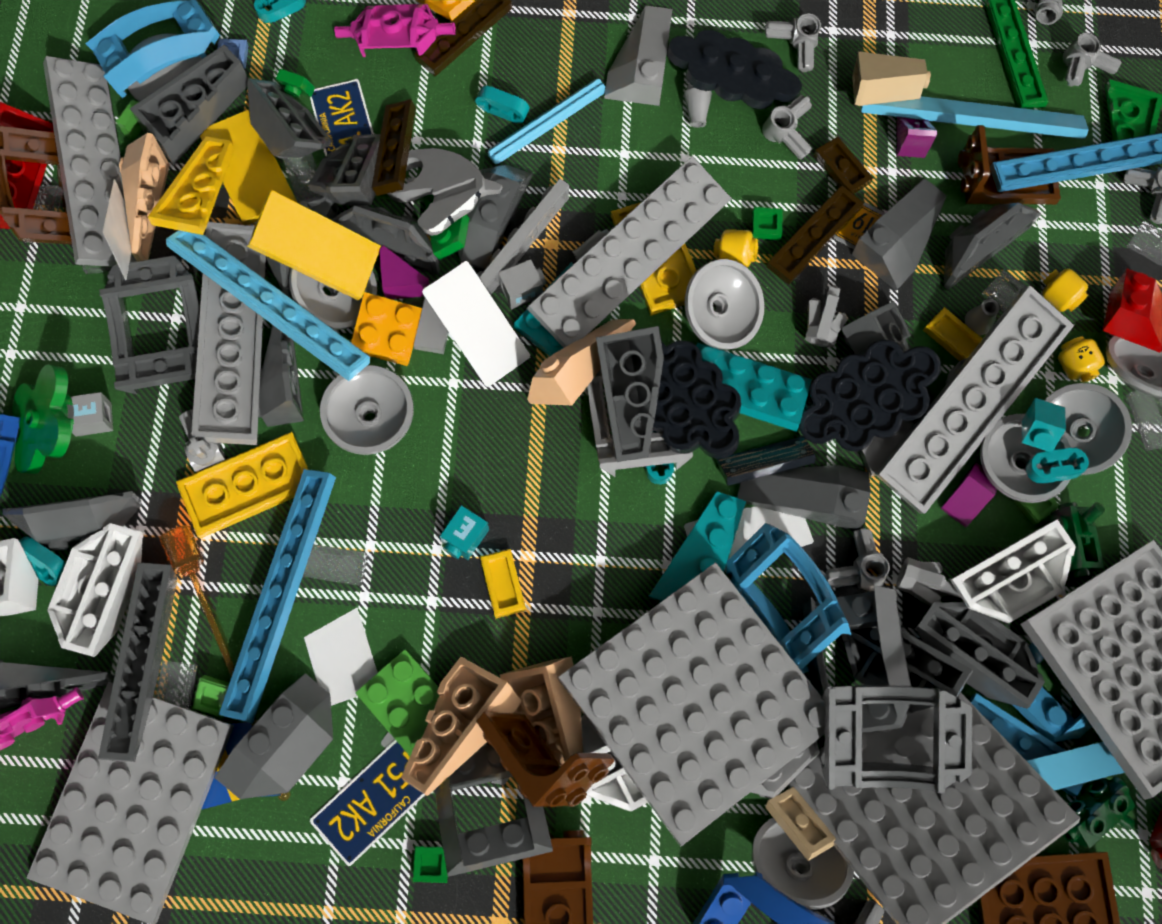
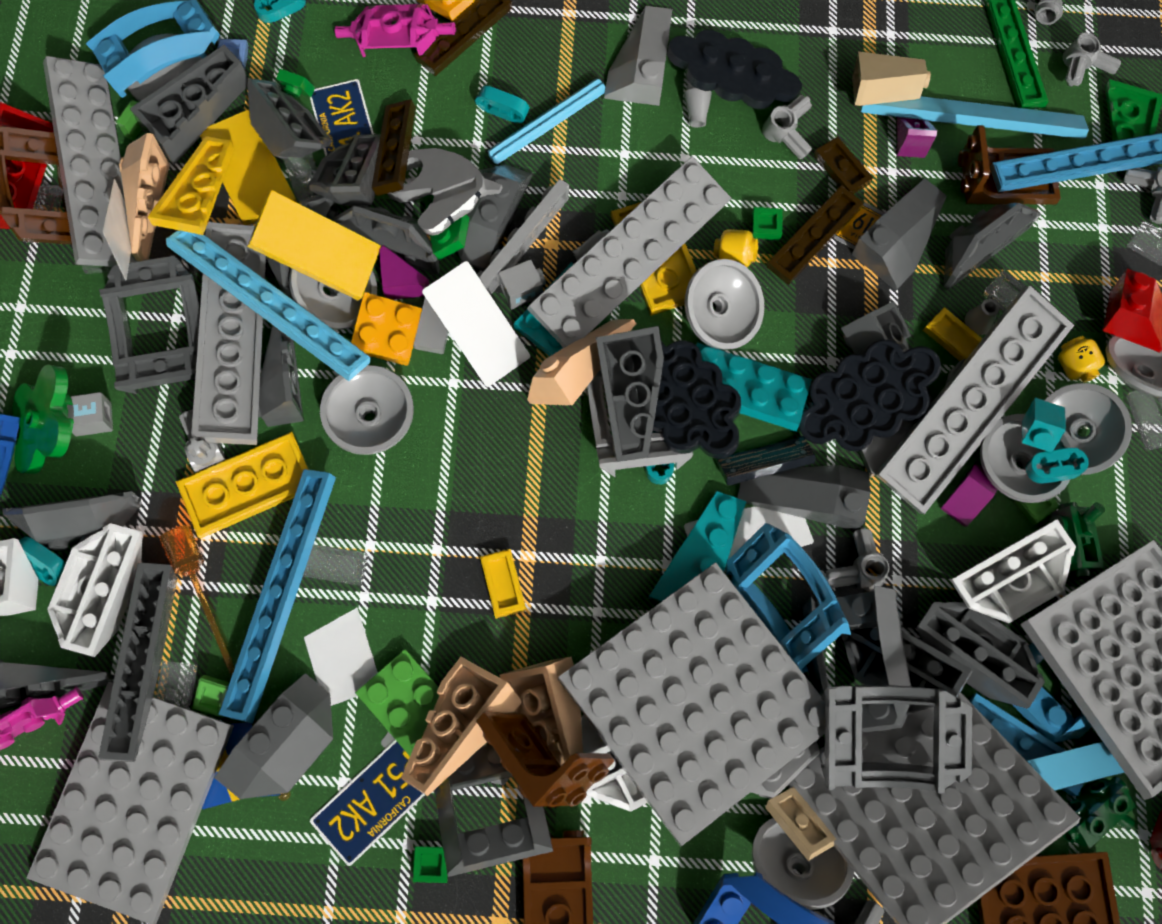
teal brick [440,505,489,560] -> none
light grey axle [764,13,821,72] -> none
light grey rock [804,285,848,347] -> none
light grey rock [896,557,961,607] -> none
yellow head [1042,268,1089,312] -> none

